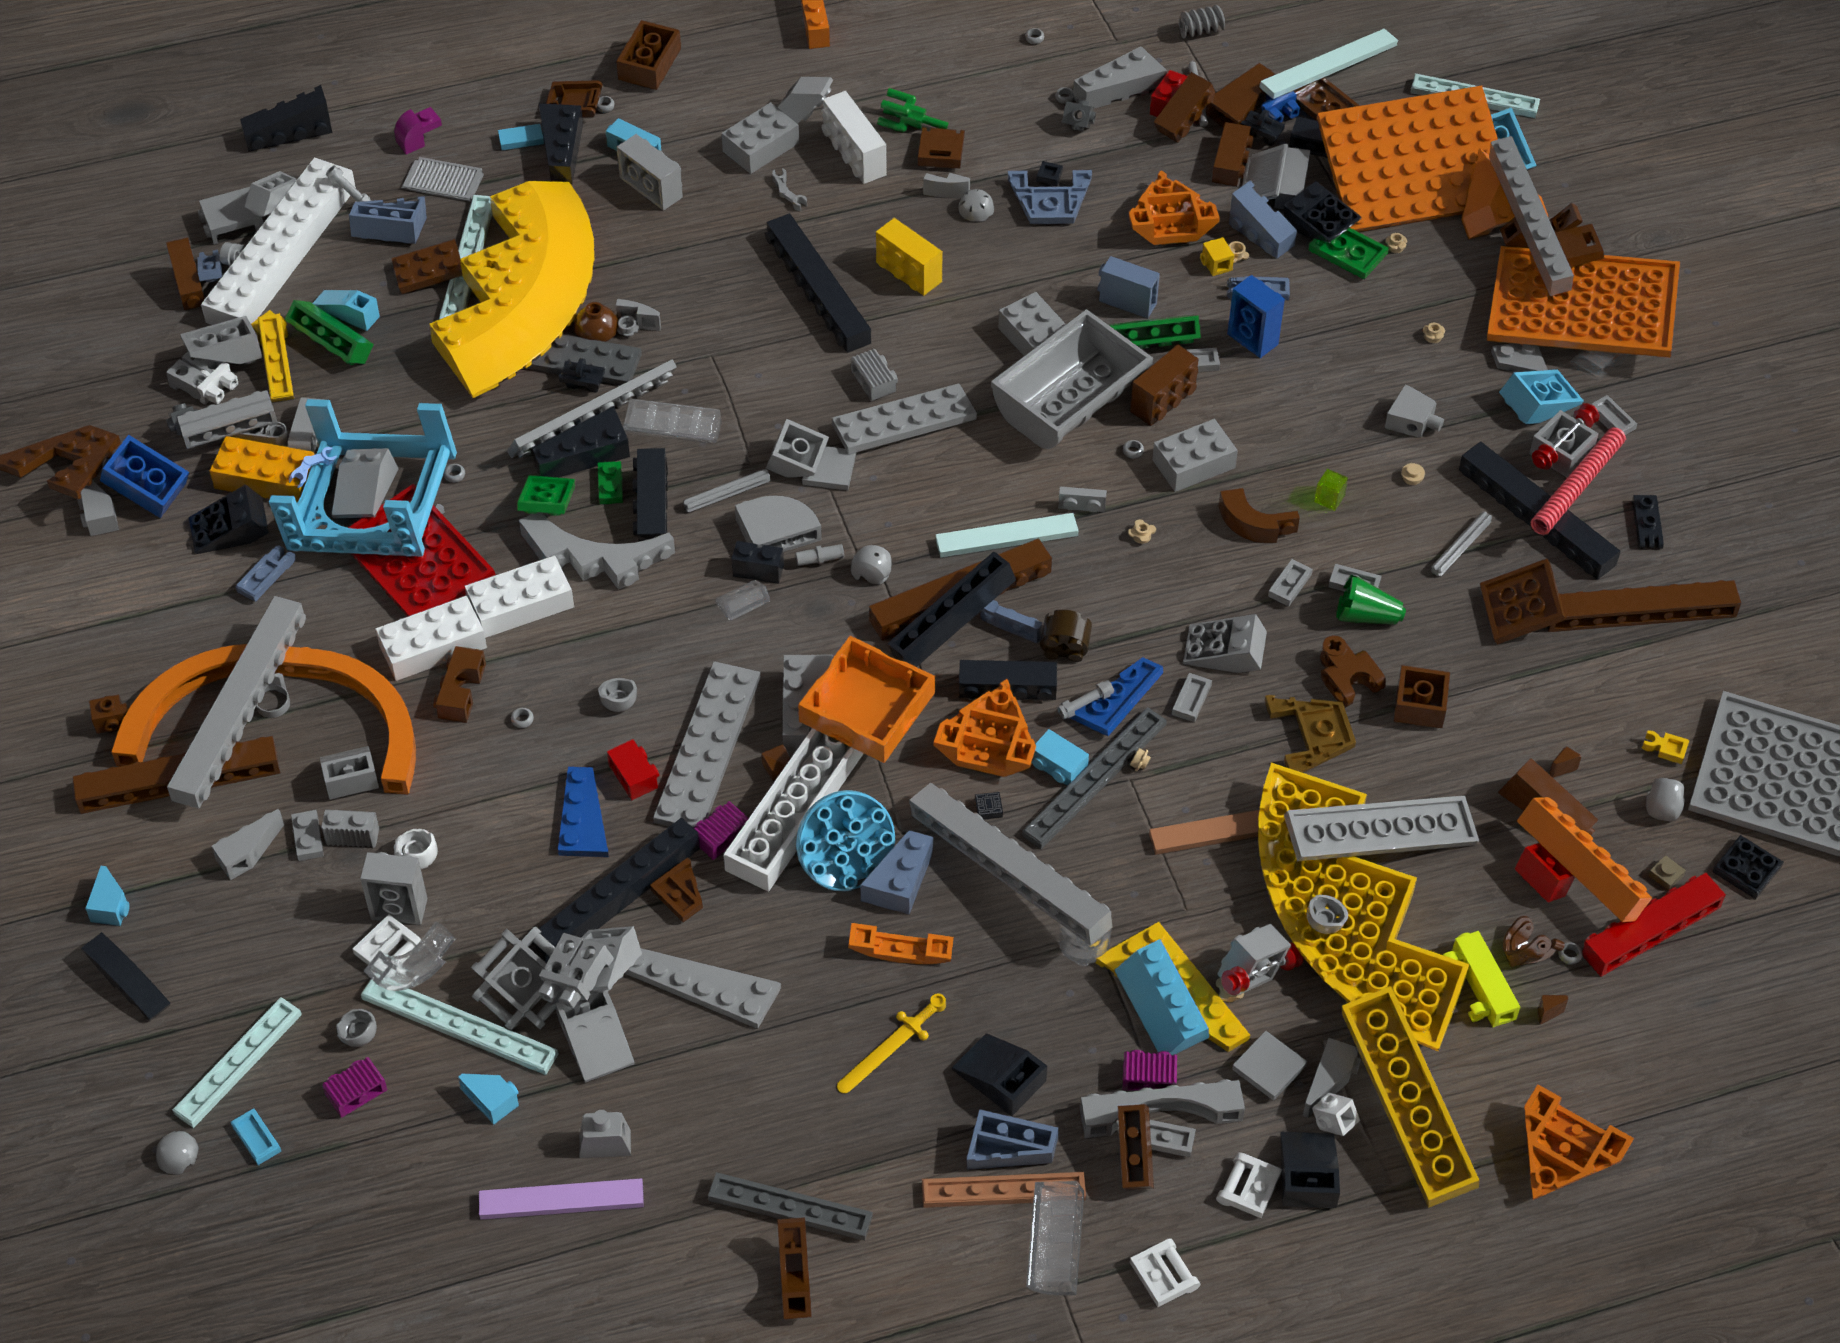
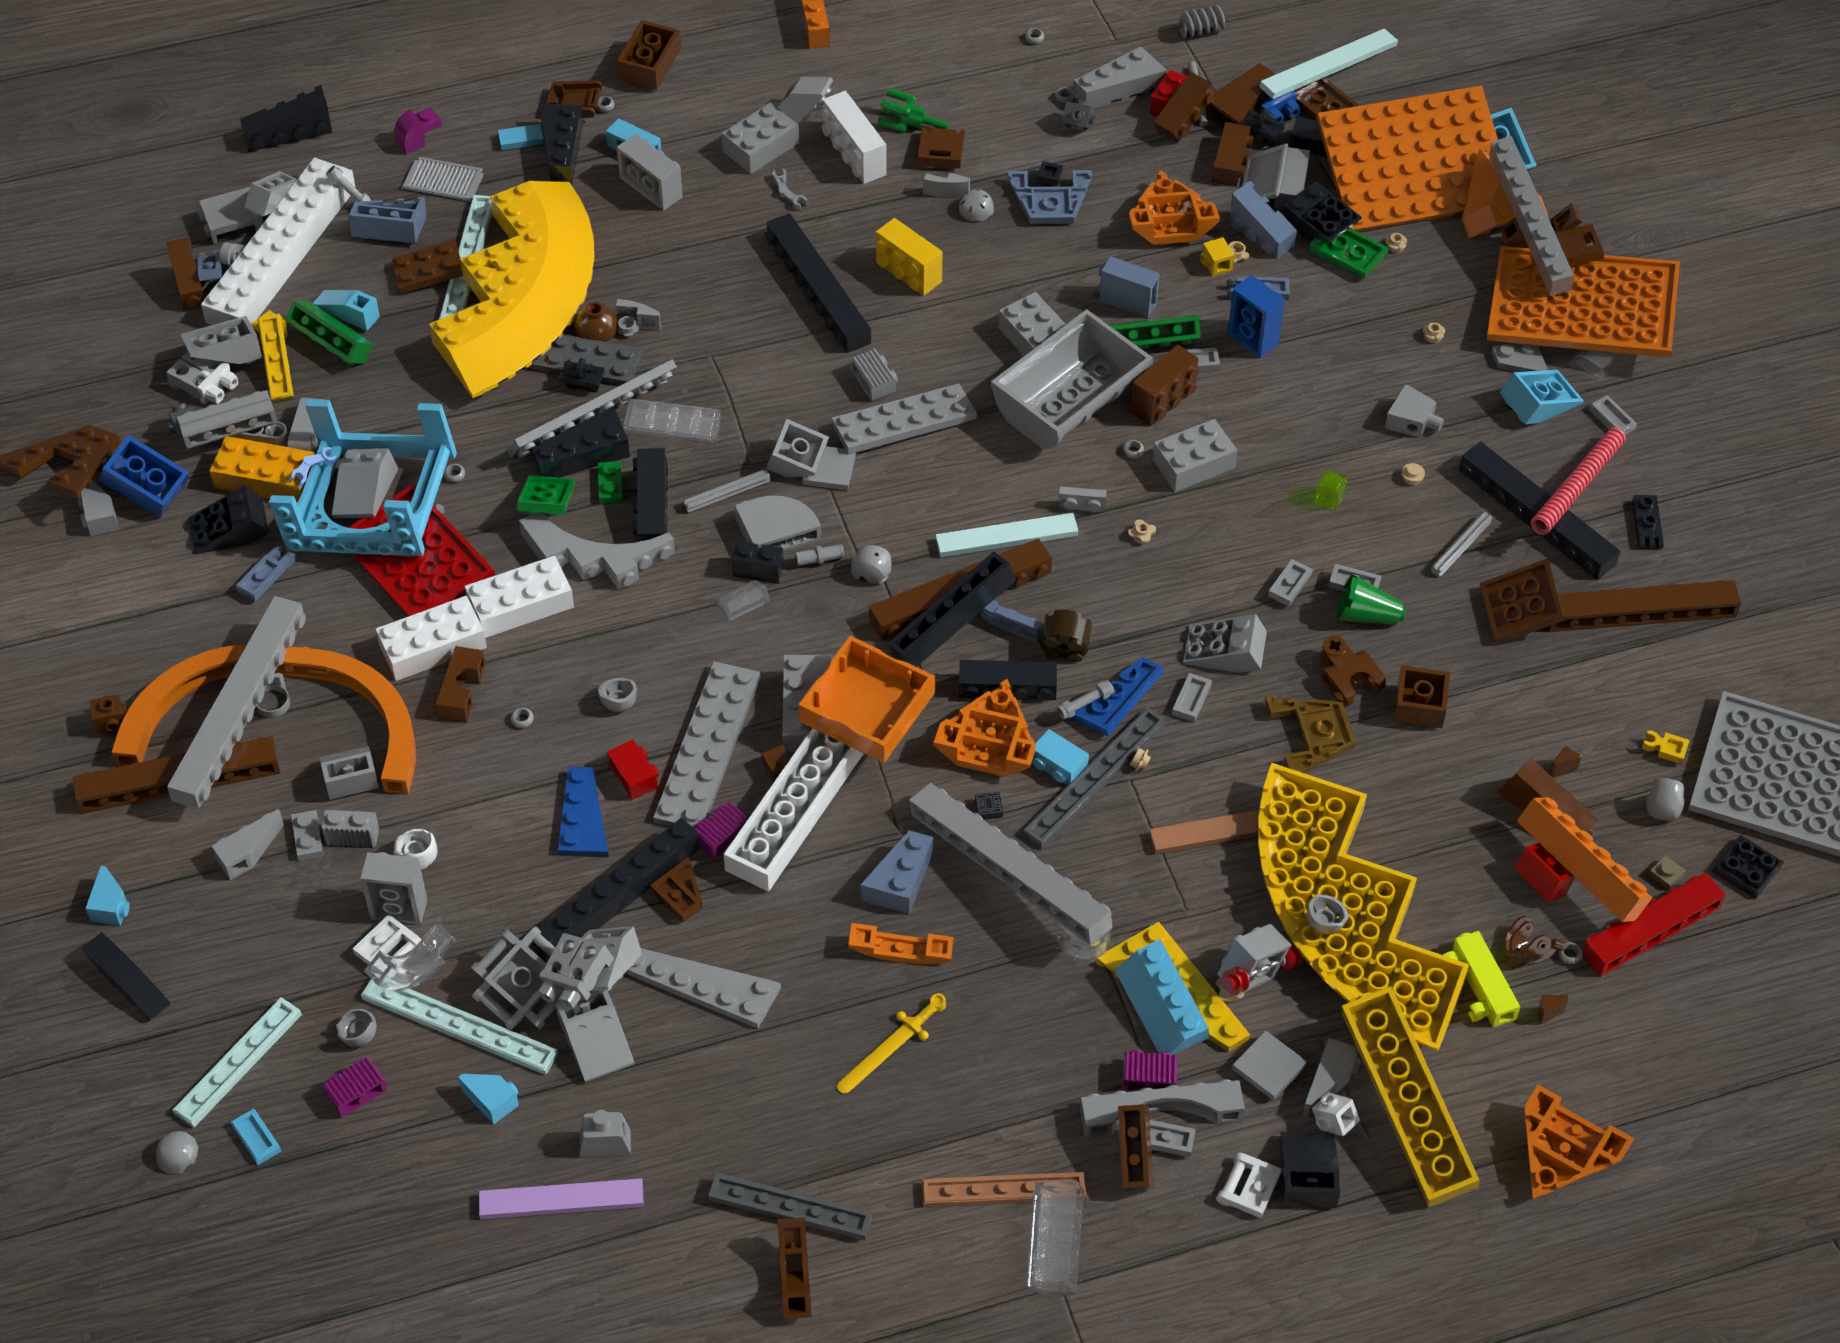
medium azure bracket [796,790,895,891] -> none
black slope [952,1033,1047,1116] -> none
sand blue wedge [967,1109,1058,1170] -> none
white plate [1130,1239,1201,1307] -> none
reddish brown arch [1218,488,1300,543] -> none
light grey plate [1284,796,1479,861] -> none
light aqua tile [1410,74,1540,118] -> none
light grey brick [1529,403,1599,477] -> none

